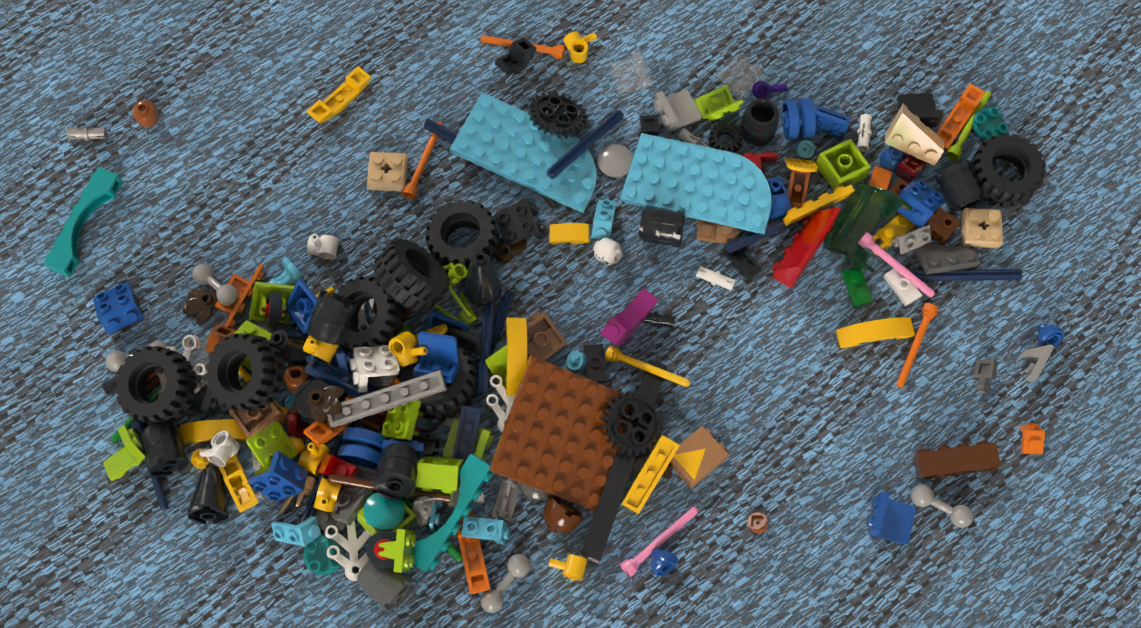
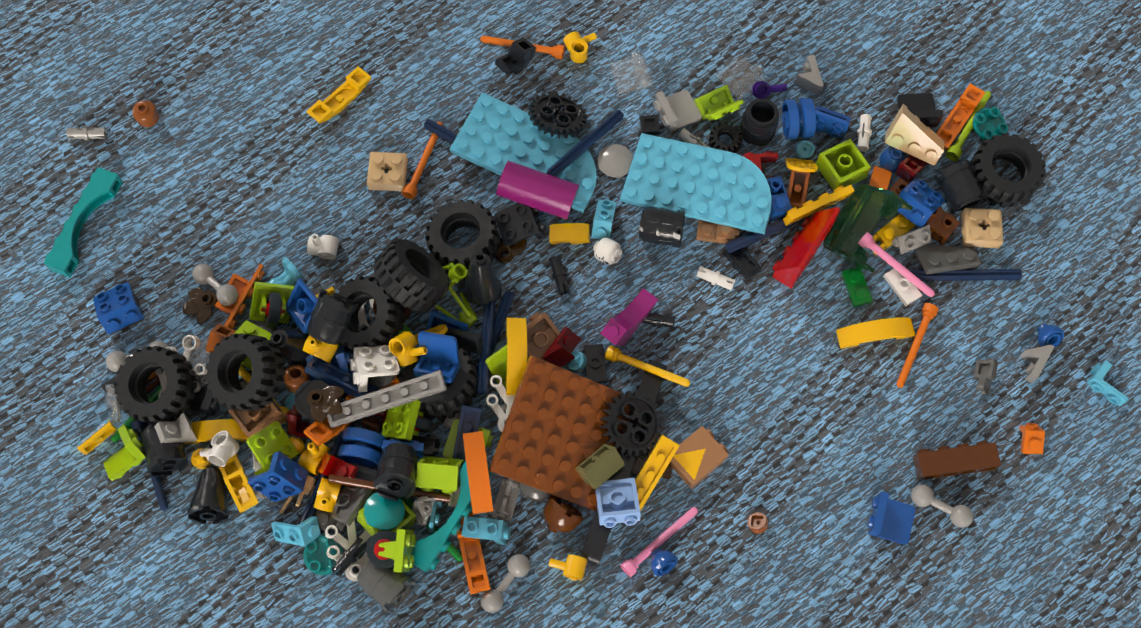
none -> yellow slope [77,419,117,455]
none -> clear dish [105,384,123,423]
none -> light grey slope [154,413,197,443]
none -> black pin [331,537,367,577]
none -> orange slope [463,431,494,514]
none -> magenta brick [496,160,580,219]
none -> dark red slope [542,327,581,367]
none -> black pin [549,255,570,295]
none -> olive hinge [575,444,625,490]
none -> light blue plate [595,478,640,528]
none -> light grey slope [795,55,824,95]
none -> medium azure bracket [1087,360,1129,406]

